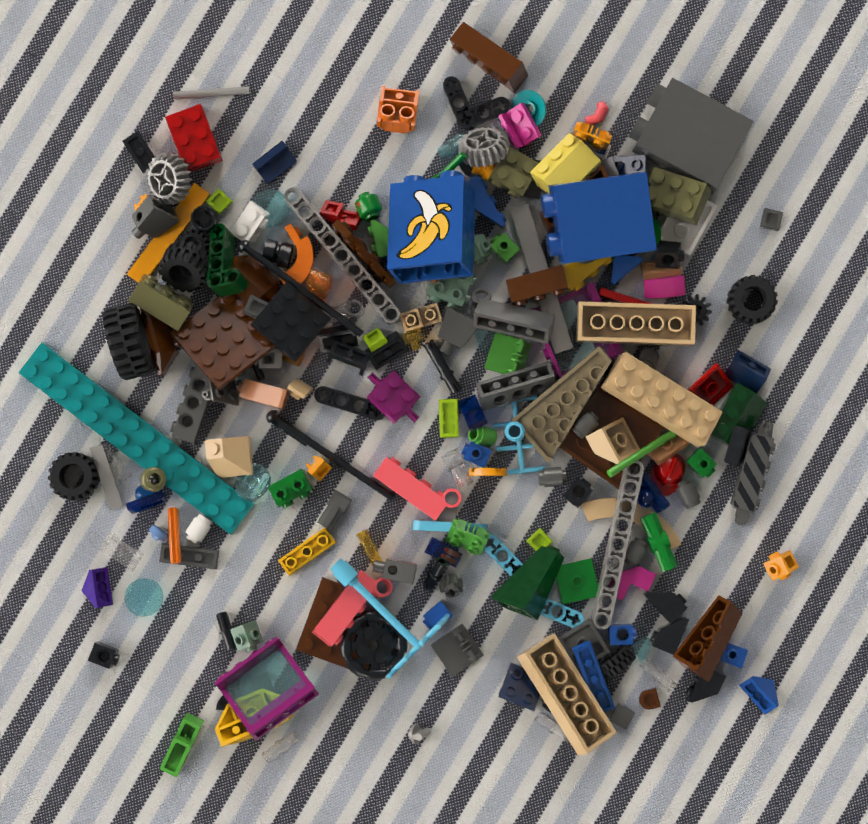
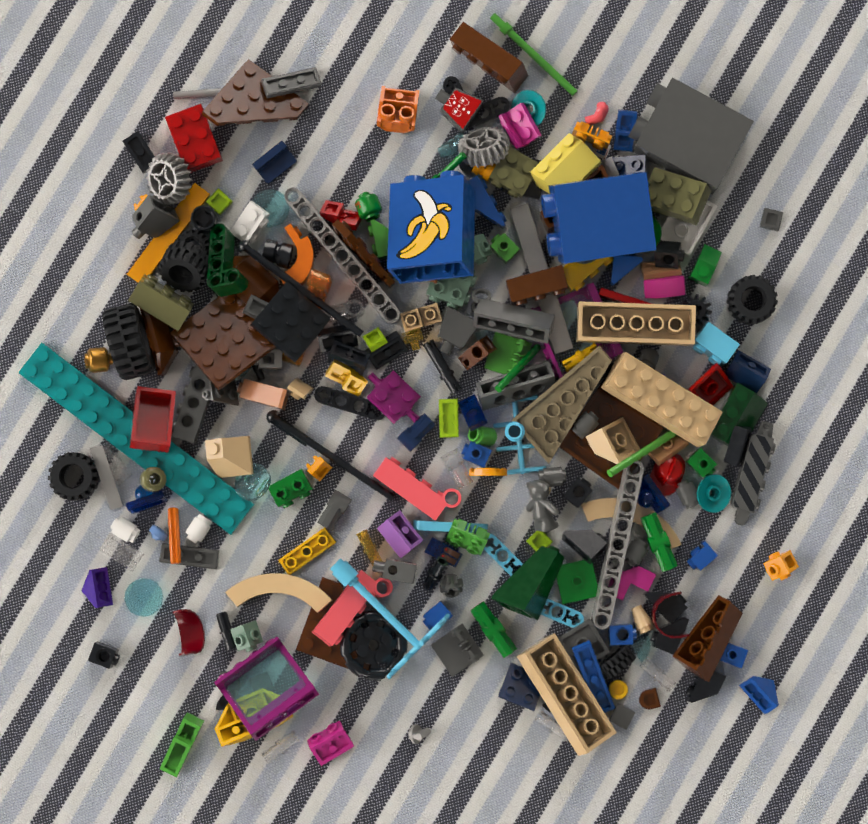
none -> pearl gold head [84,347,113,373]
none -> white brick [110,517,141,543]
none -> red piece [130,386,176,453]
none -> dark red piece [173,609,205,657]
none -> plate [202,59,309,126]
none -> tan tile [225,574,333,613]
none -> dark grey tile [261,67,322,99]
none -> dark pink bracket [307,721,354,766]
none -> yellow slope [325,359,368,397]
none -> medium lavender brick [377,510,424,559]
none -> dark blue piece [397,413,436,452]
none -> torso [435,88,484,134]
none -> reddish brown leg [458,335,497,370]
none -> green piece [470,601,517,658]
none -> bright green bar [490,13,578,96]
none -> green bar [495,344,541,392]
none -> dark grey piece [526,480,559,532]
none -> yellow pin [561,343,597,372]
none -> black slope [562,530,607,565]
none -> yellow tile [608,680,628,699]
none -> blue slope [613,109,637,152]
none -> tan cone [631,605,654,635]
none -> dark red piece [652,591,690,638]
none -> blue brick [686,541,718,571]
none -> green slope [688,244,722,287]
none -> medium azure brick [692,322,740,366]
none -> teal dish [697,474,731,513]

